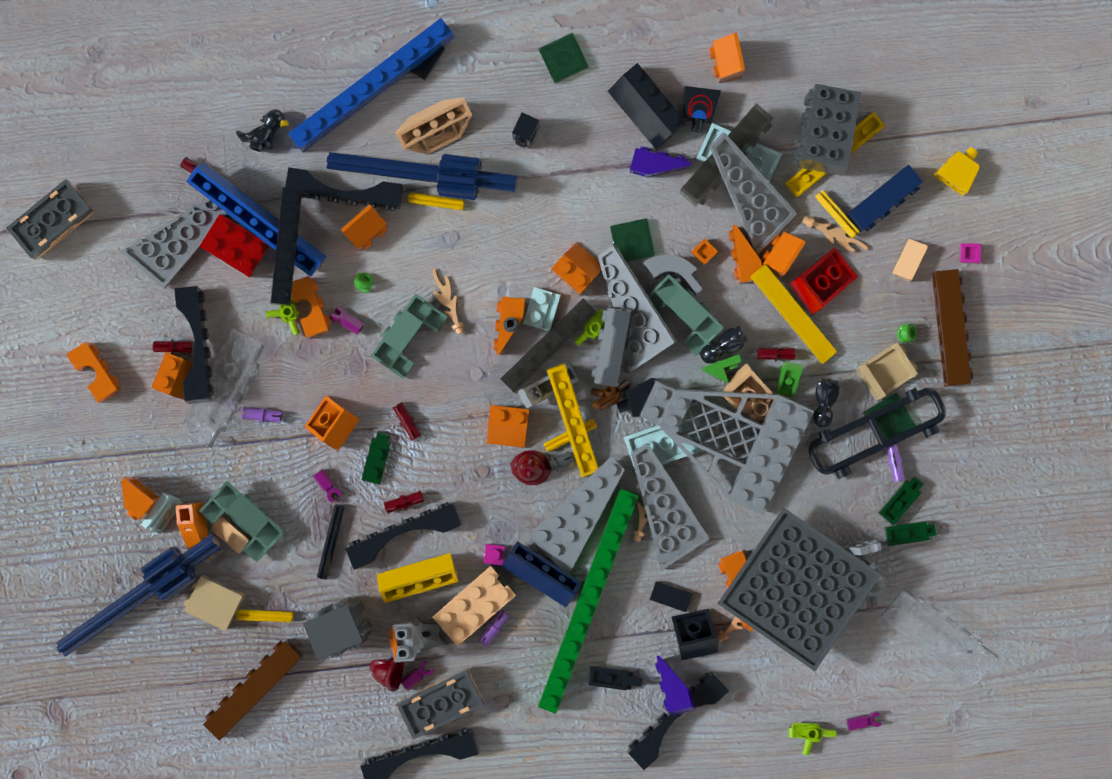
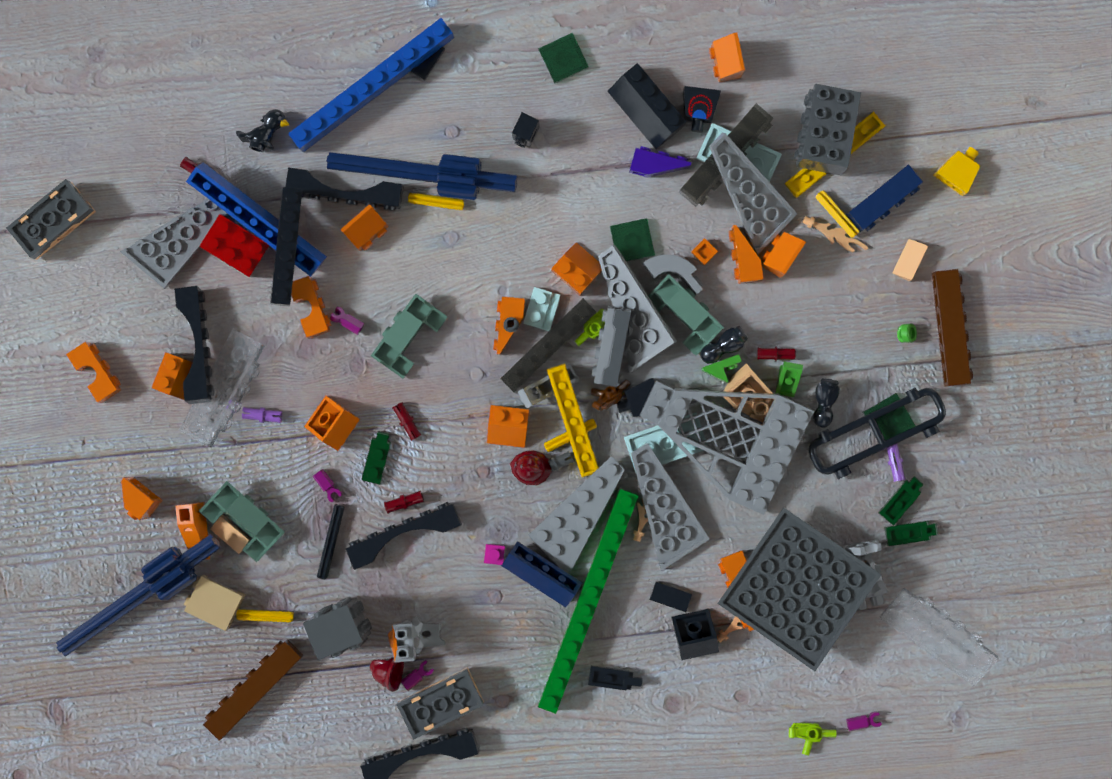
light aqua plate [141,493,183,533] -> none
dark red axle [152,339,192,354] -> none
lime piece [266,296,301,336] -> none
bright green tile [354,272,374,293] -> none
yellow brick [376,553,459,603] -> none
light nougat wedge [395,98,472,154] -> none
light nougat piece [432,564,517,646] -> none
light nougat piece [433,268,464,335] -> none
medium lavender pin [478,609,510,647] -> none
black arch [627,672,729,770] -> none
dark purple slope [655,656,696,716] -> none
yellow tile [750,264,837,364] -> none
red slope [788,247,858,315] -> none
tan panel [856,343,918,400] -> none
dark pink plate [960,243,981,264] -> none

